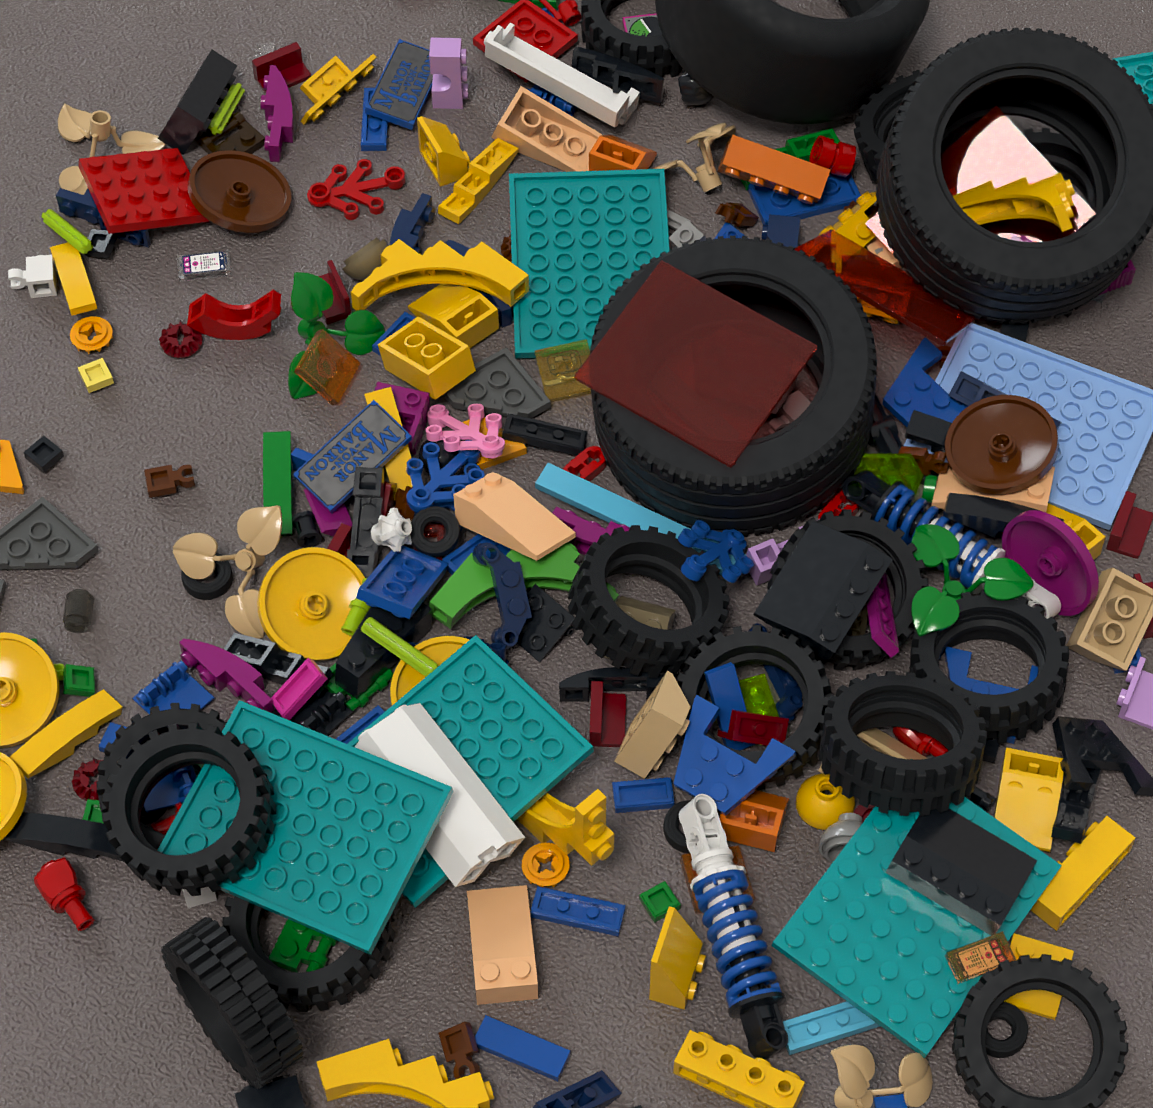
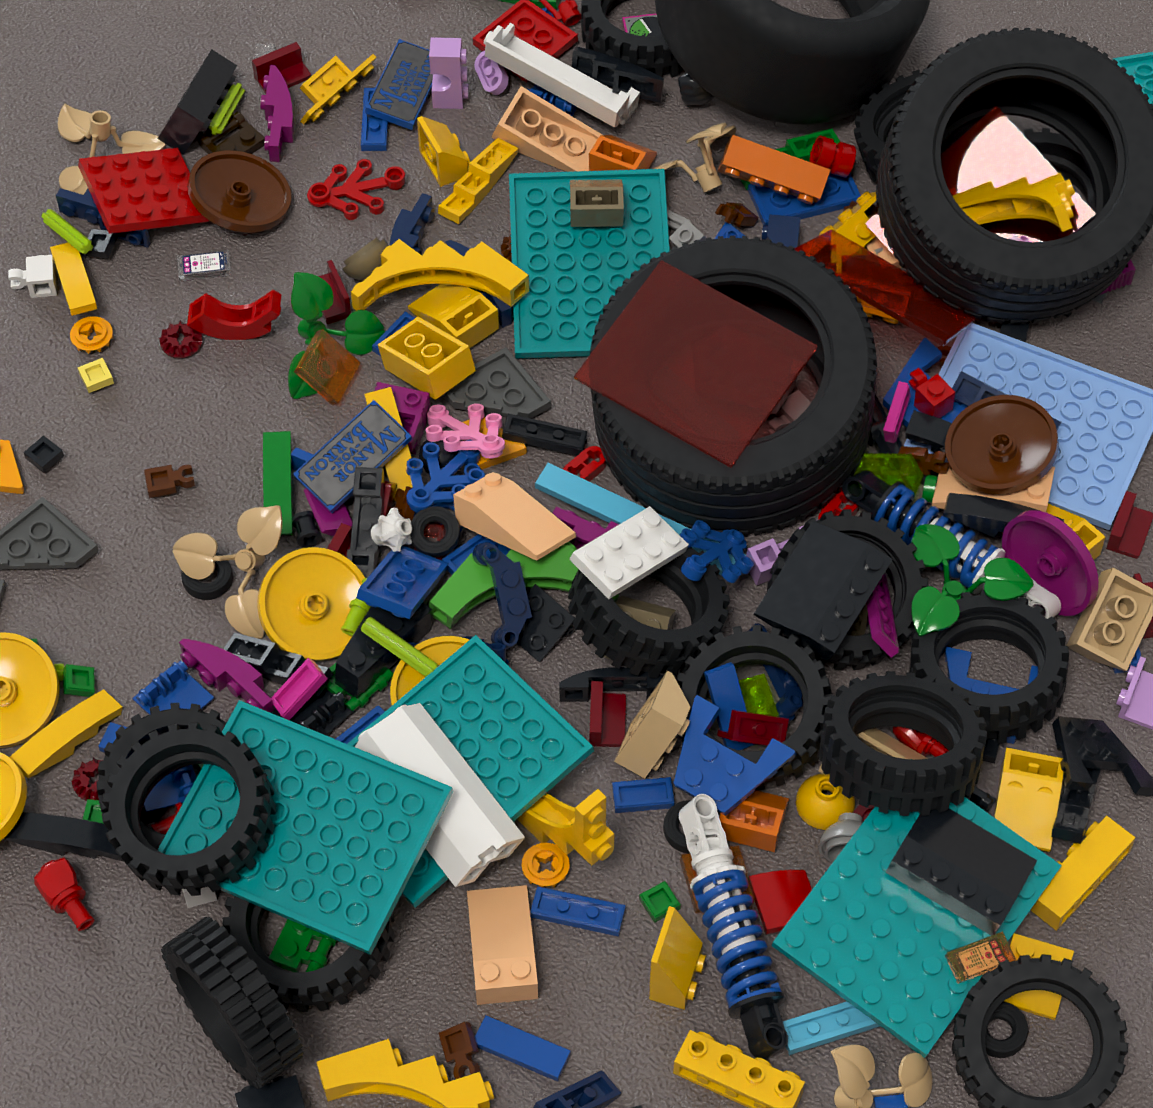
clear smoke brick [63,589,94,633] -> none
clear yellow tile [535,339,591,402] -> none
none -> lavender plate [474,51,508,95]
none -> white plate [569,506,689,599]
none -> dark tan slope [570,179,624,227]
none -> red slope [748,870,812,935]
none -> dark pink tile [883,381,911,443]
none -> red brick [909,368,955,418]

